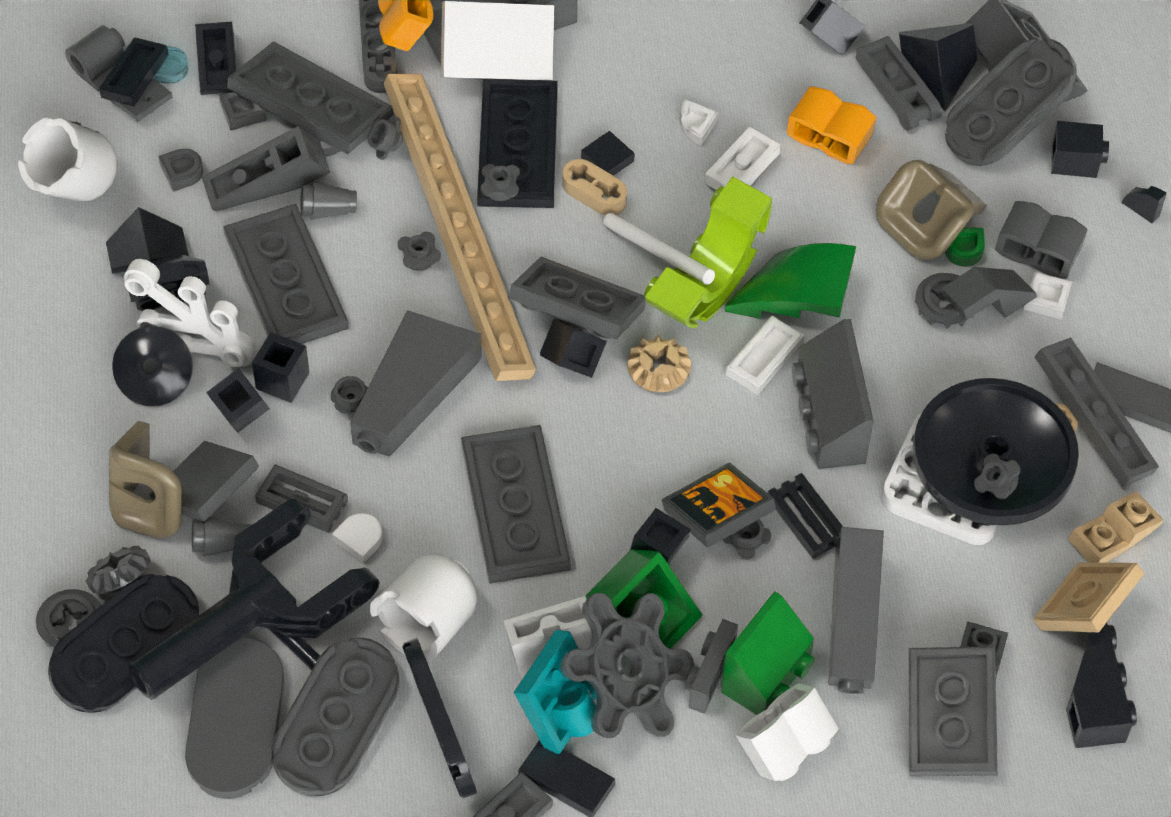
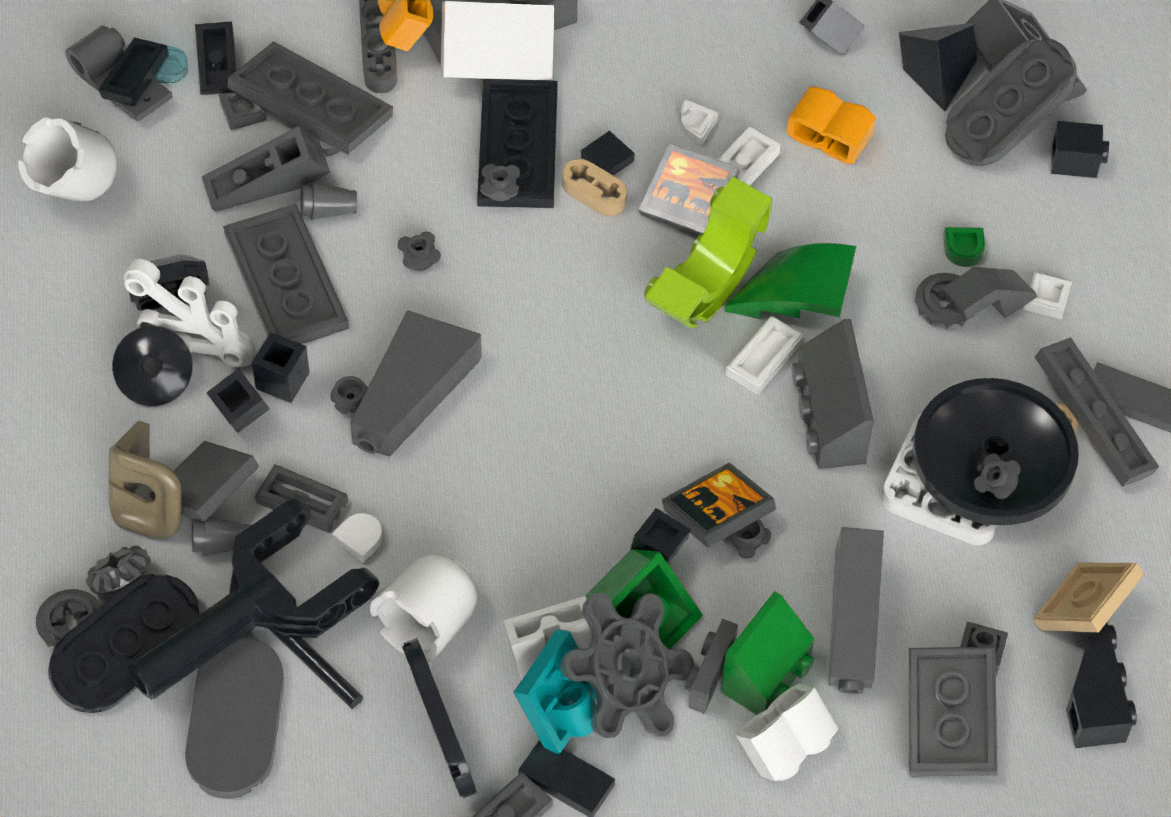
black slope [106,207,189,274] -> none
dark grey tile [158,149,203,192] -> none
dark grey tile [273,637,400,796] -> none
dark grey plate [368,116,403,160] -> none
tan plate [384,74,536,381] -> none
dark grey tile [461,425,571,583] -> none
dark grey plate [508,256,646,340] -> none
black panel [540,319,607,378] -> none
white bar [603,213,715,284] -> none
tan gear [627,334,691,392] -> none
black tile [768,473,843,559] -> none
dark grey plate [855,36,942,131] -> none
dark tan piece [876,160,988,260] -> none
dark grey brick [995,201,1088,279] -> none
tan slope [1068,491,1163,563] -> none
black tile [1121,186,1167,224] -> none
none -> tile [638,143,740,236]

